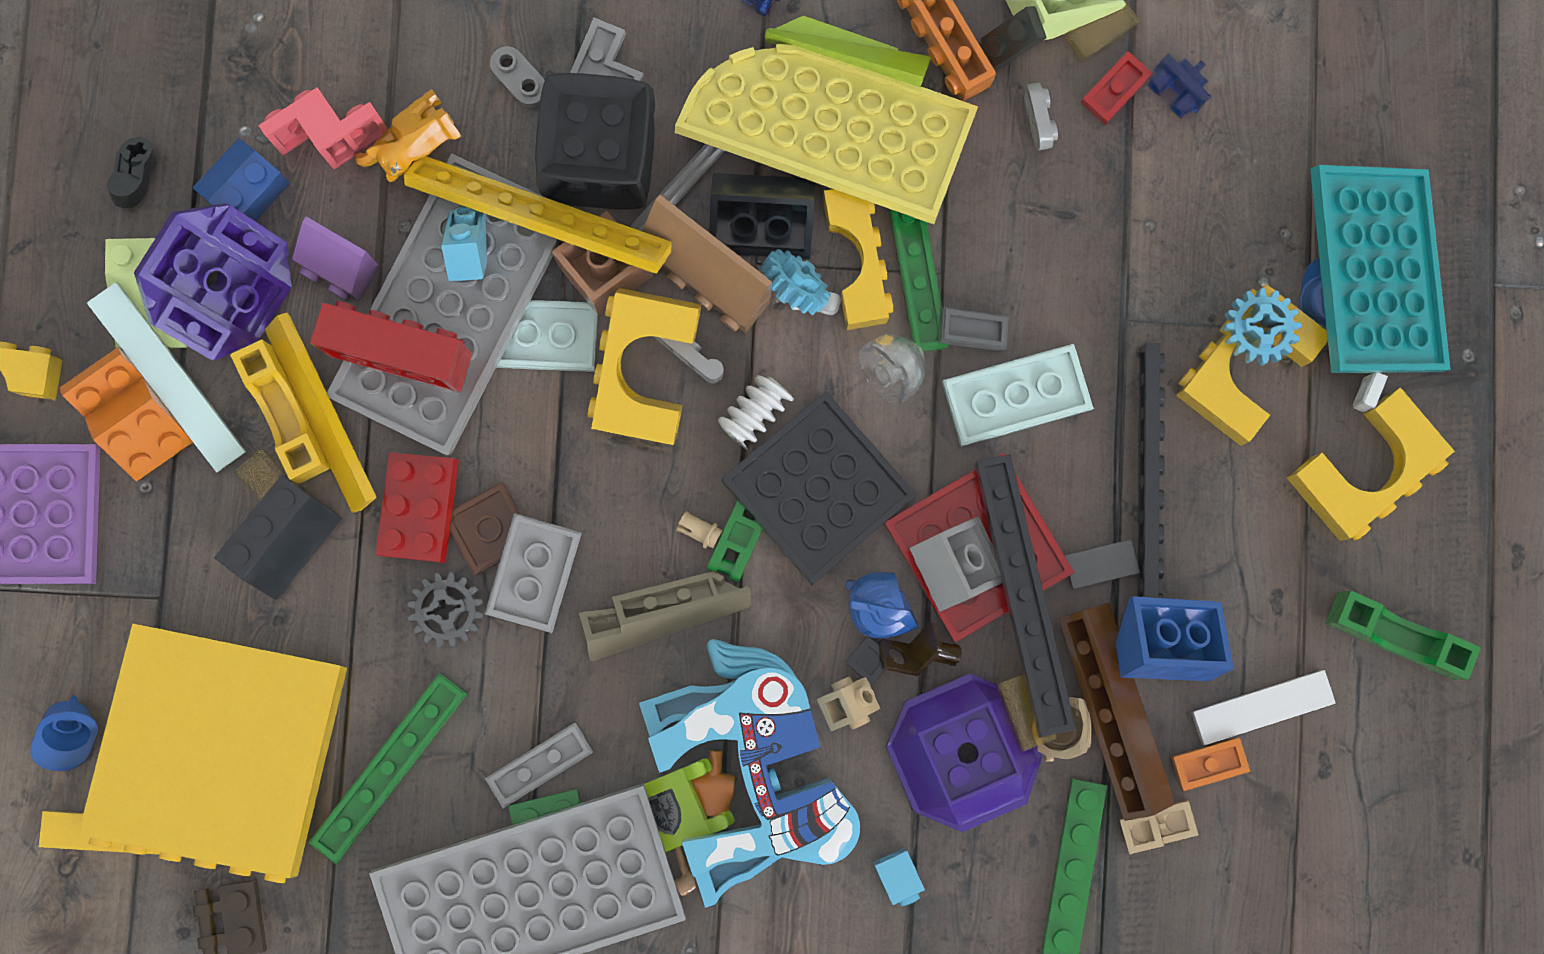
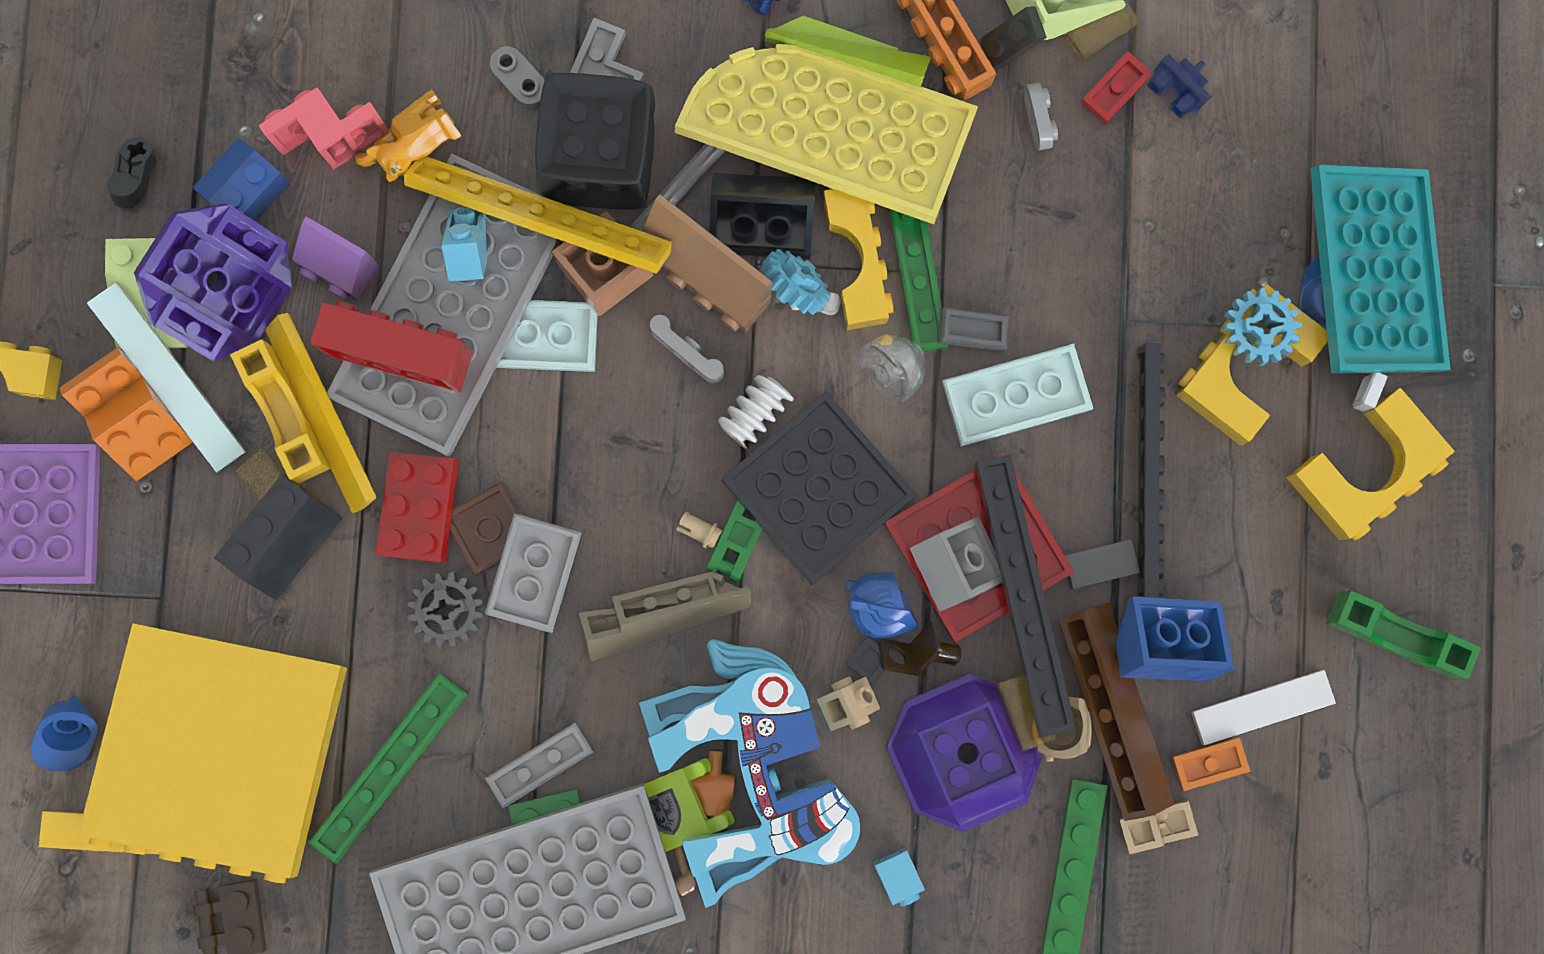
yellow arch [588,288,702,445] -> none

